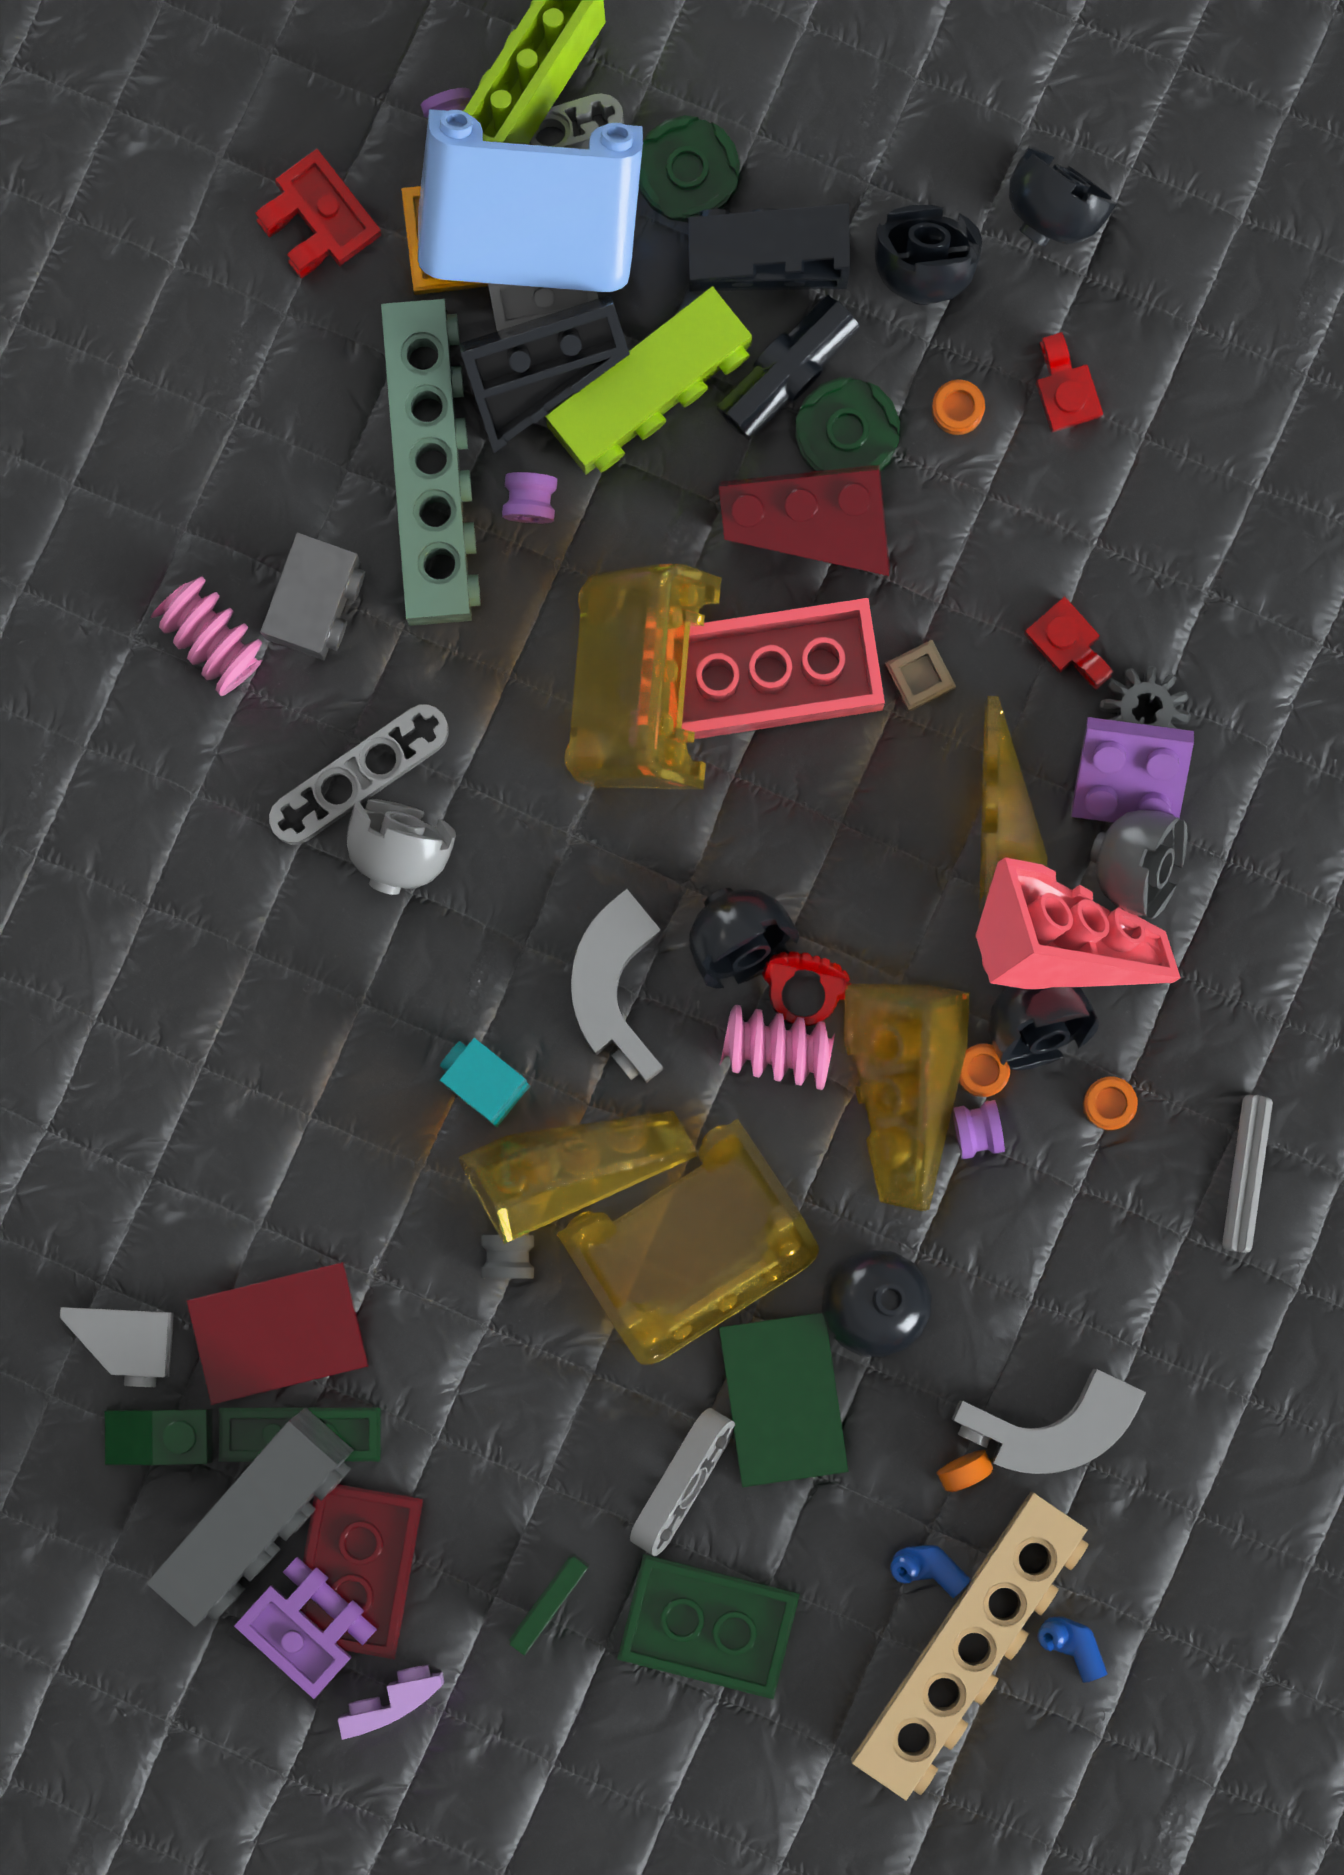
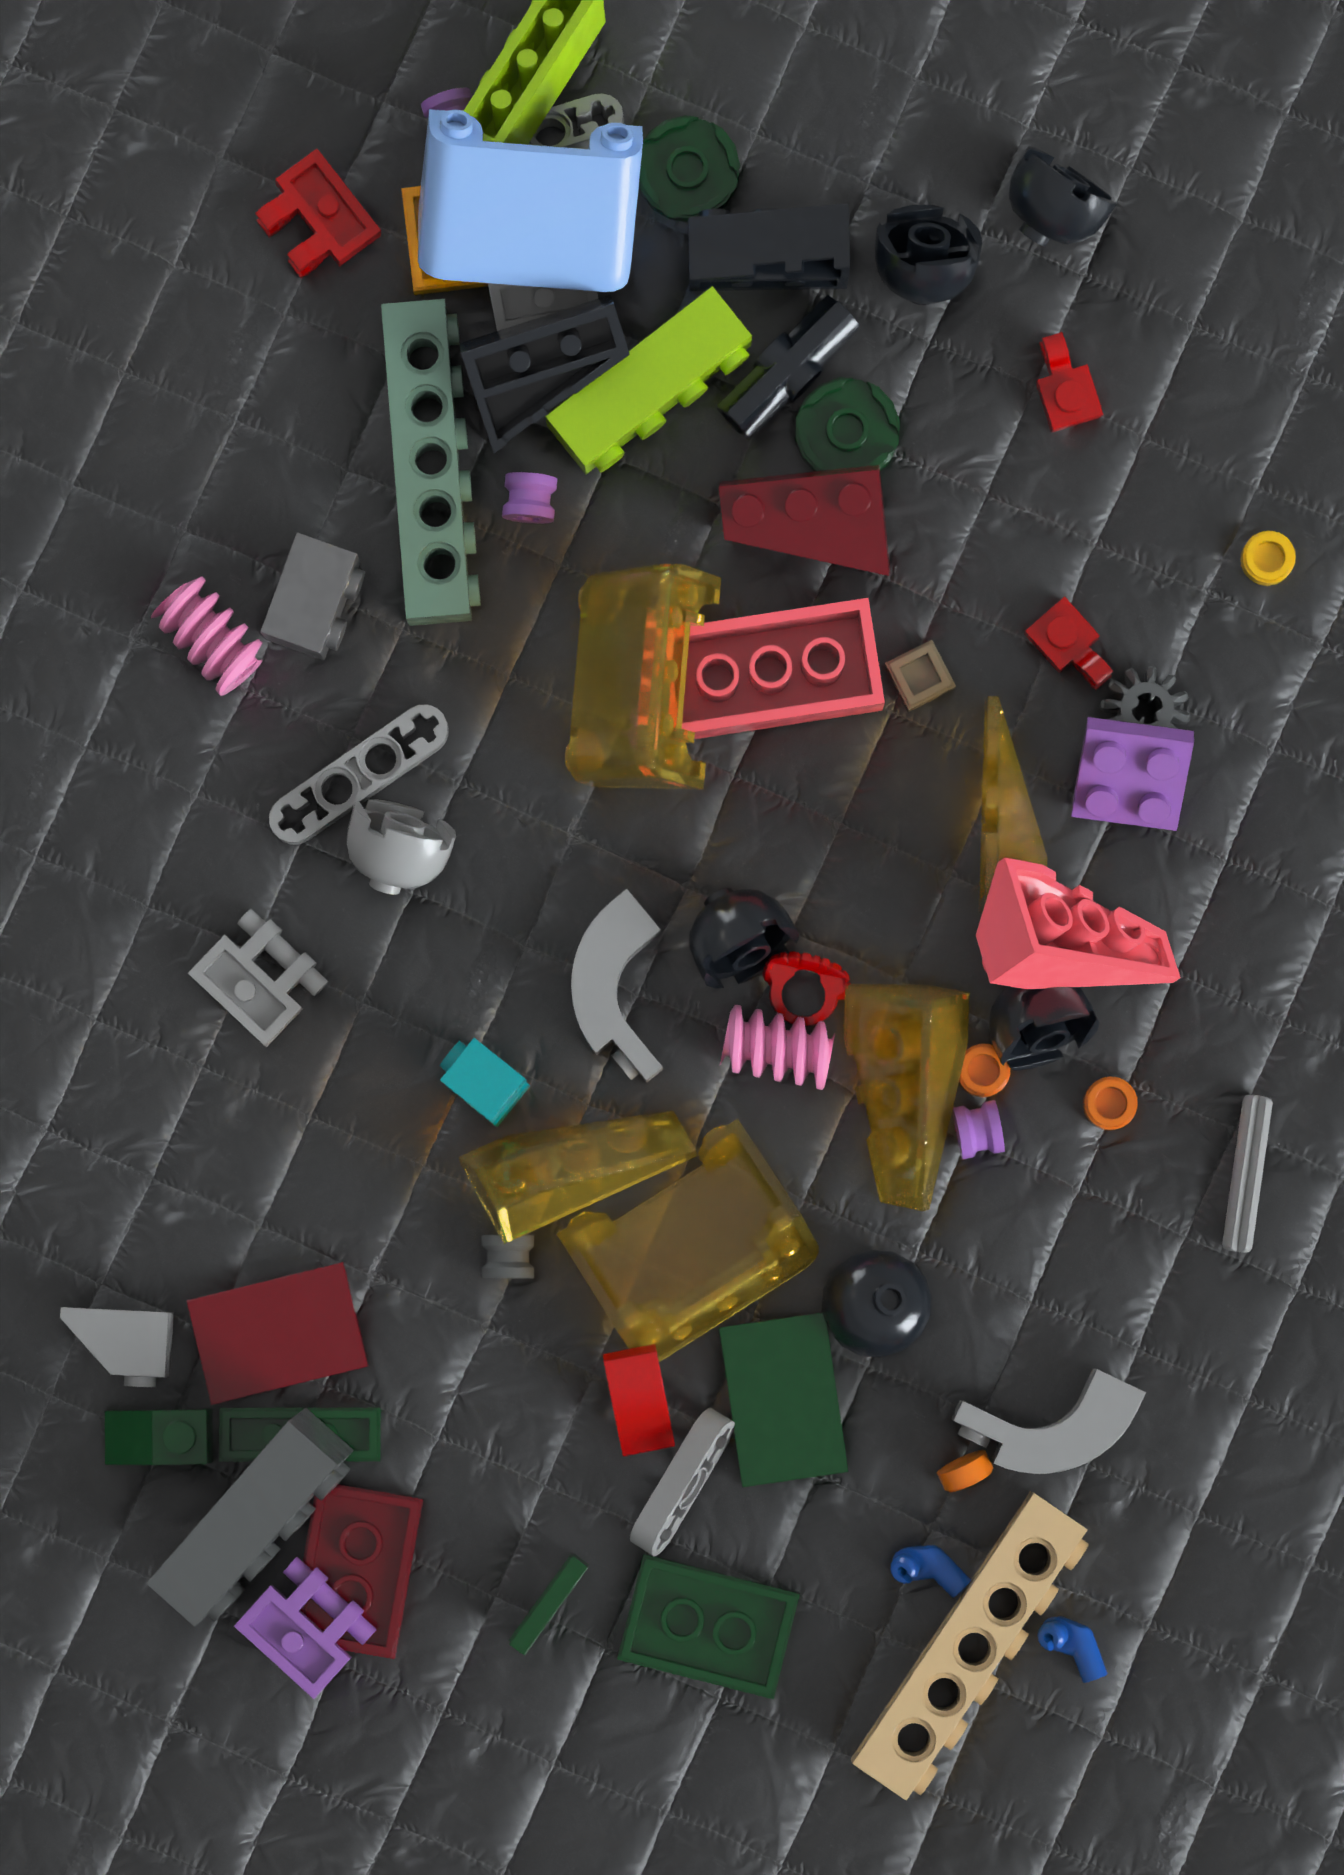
lavender slope [338,1665,444,1740] -> none
orange tile [932,379,985,435] -> none
dark grey cylinder [1091,809,1188,919] -> none
none -> light grey plate [188,909,329,1047]
none -> red slope [602,1344,675,1456]
none -> yellow tile [1241,531,1296,586]

